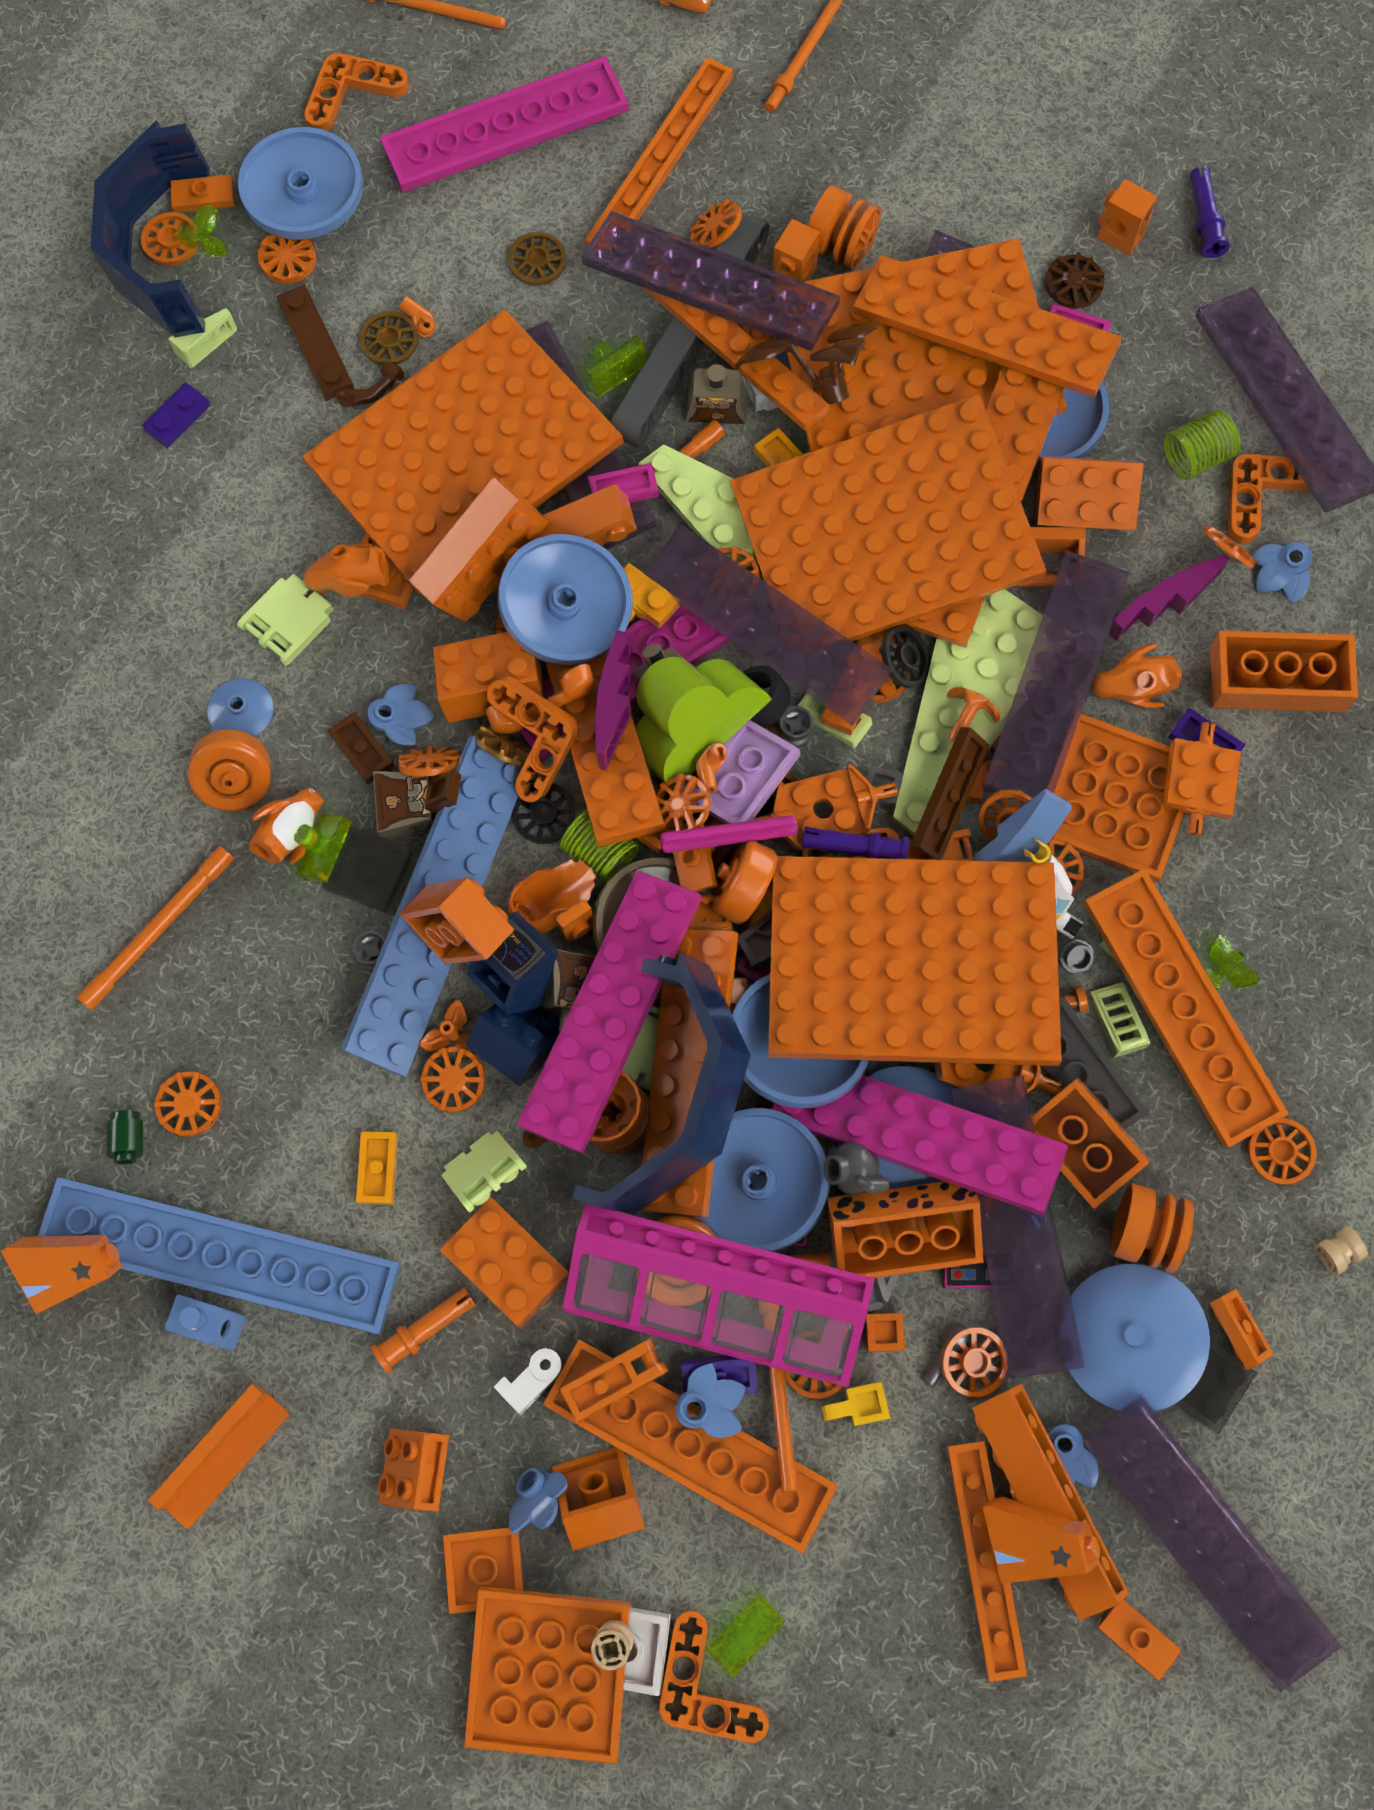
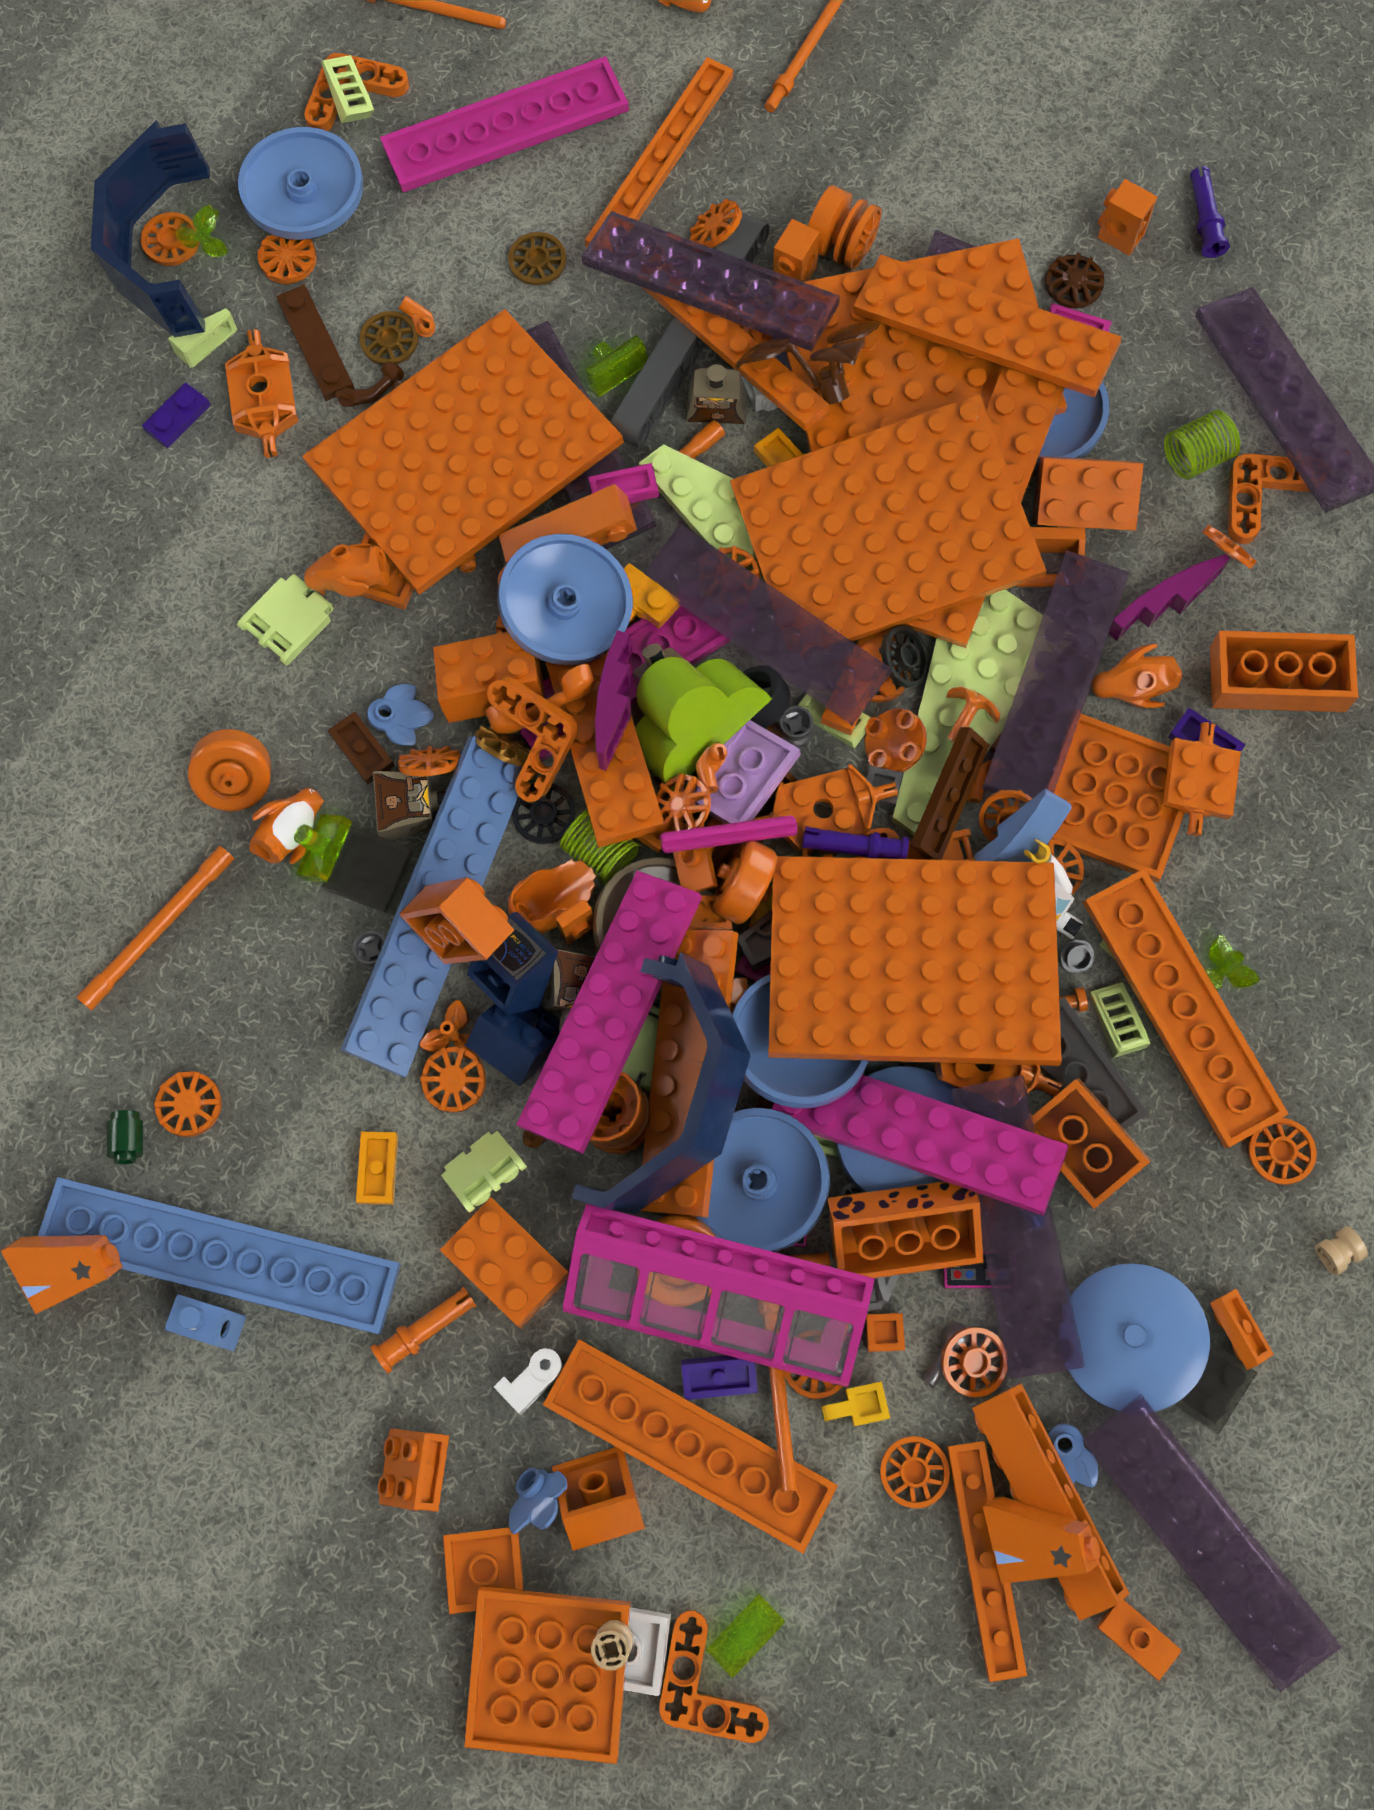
orange panel [148,1384,289,1529] -> none
orange plate [170,174,235,213] -> none
medium blue dish [207,678,273,737] -> none
orange brick [409,477,550,623] -> none
reddish brown tile [425,770,461,814] -> none
orange plate [560,1338,669,1423] -> none
medium blue plate [675,1363,746,1438] -> none
dark grey piece [824,1141,889,1195] -> none
orange wheel [1110,1182,1194,1274] -> none
medium blue plate [1252,542,1312,603] -> none
none -> orange plate [225,329,299,458]
none -> yellowish green slope [321,55,374,123]
none -> orange dish [864,708,927,772]
none -> orange wheel [880,1436,950,1508]

